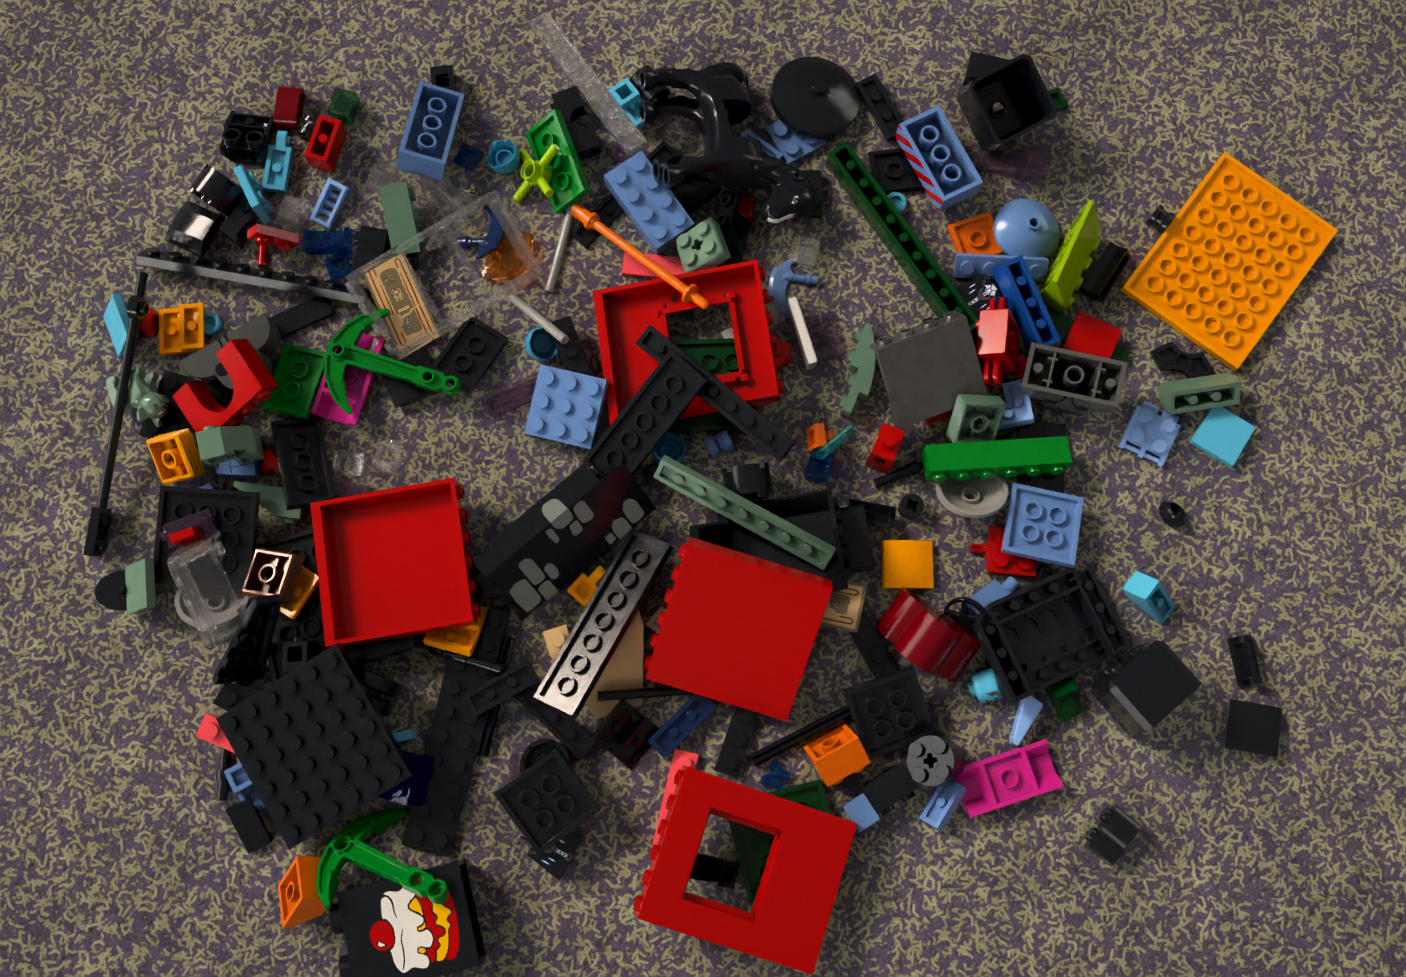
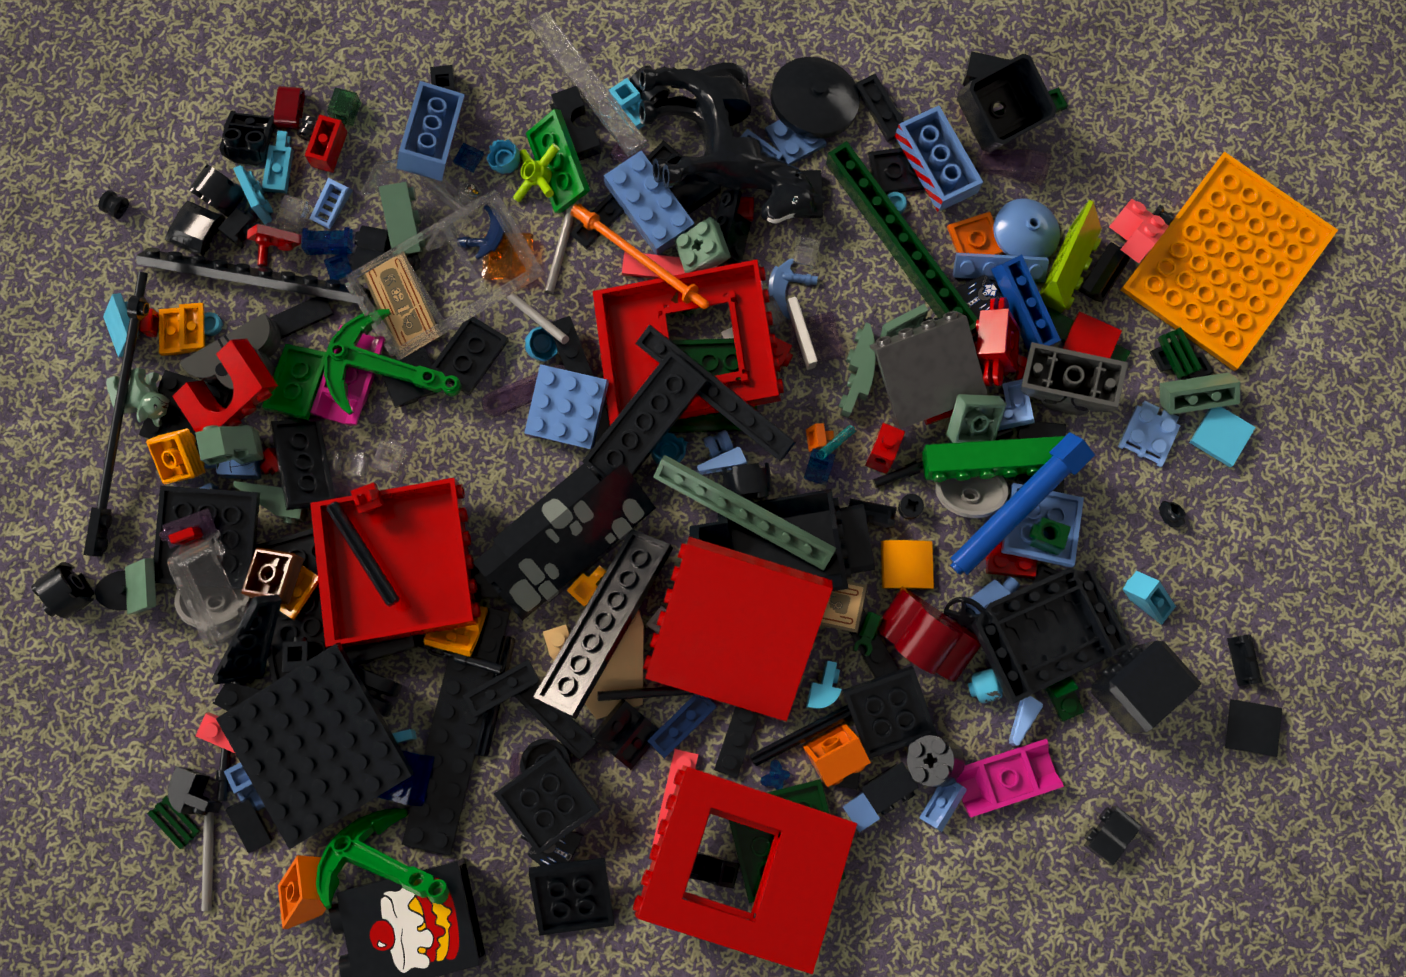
none -> black brick [31,562,94,619]
none -> black wheel [98,190,129,219]
none -> dark green tile [147,795,201,849]
none -> black brick [168,766,222,816]
none -> light grey bar [201,812,214,911]
none -> black axle [326,502,399,607]
none -> red tile [351,482,384,514]
none -> black plate [529,857,614,936]
none -> light blue slope [697,447,748,475]
none -> medium azure brick [806,661,842,709]
none -> dark green bar [853,612,883,657]
none -> sand green tile [880,304,928,338]
none -> blue brick [950,432,1095,575]
none -> dark green brick [1029,517,1071,555]
none -> coral brick [1109,199,1169,263]
none -> dark green tile [1157,327,1202,379]

